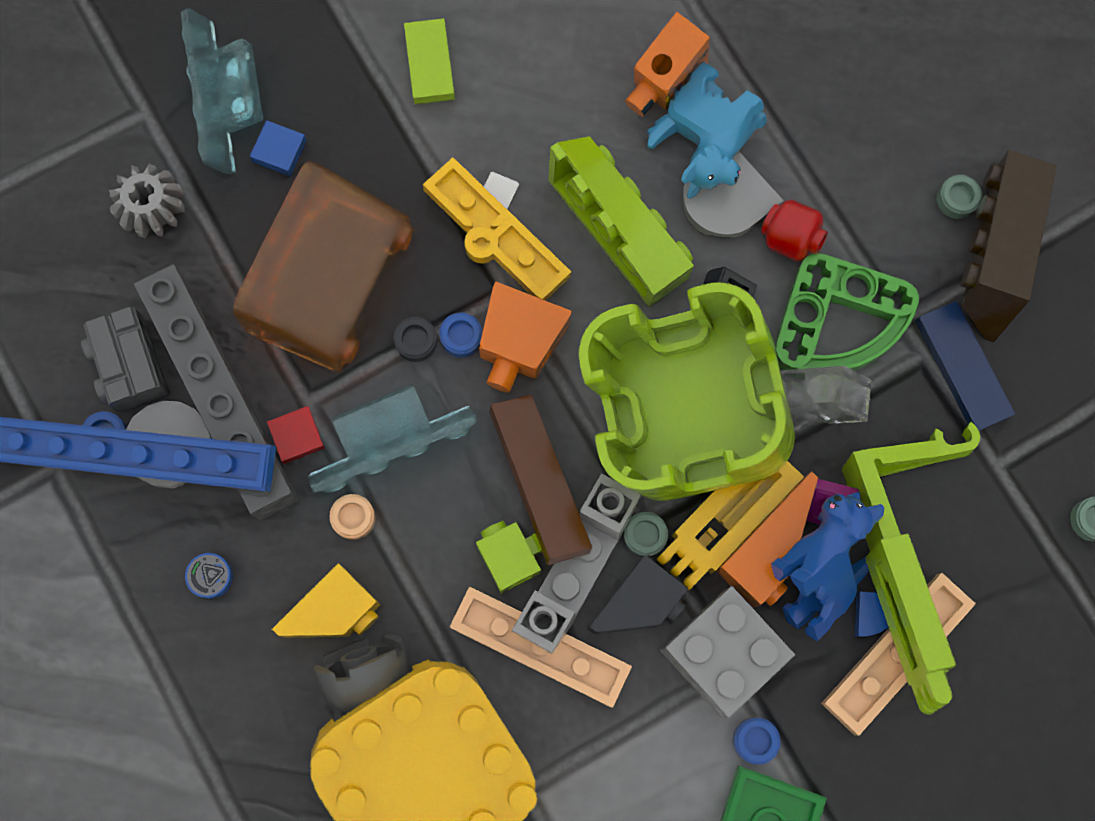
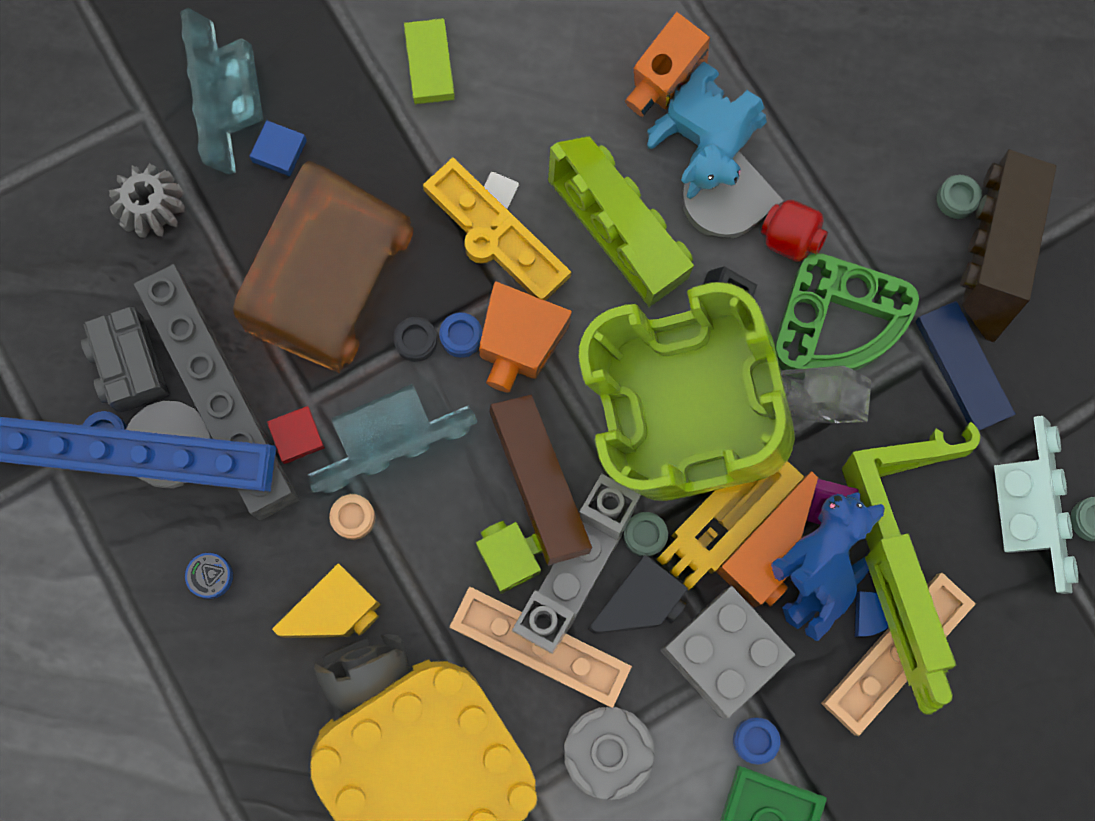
none -> light grey tile [564,707,654,800]
none -> light aqua bracket [994,416,1078,594]

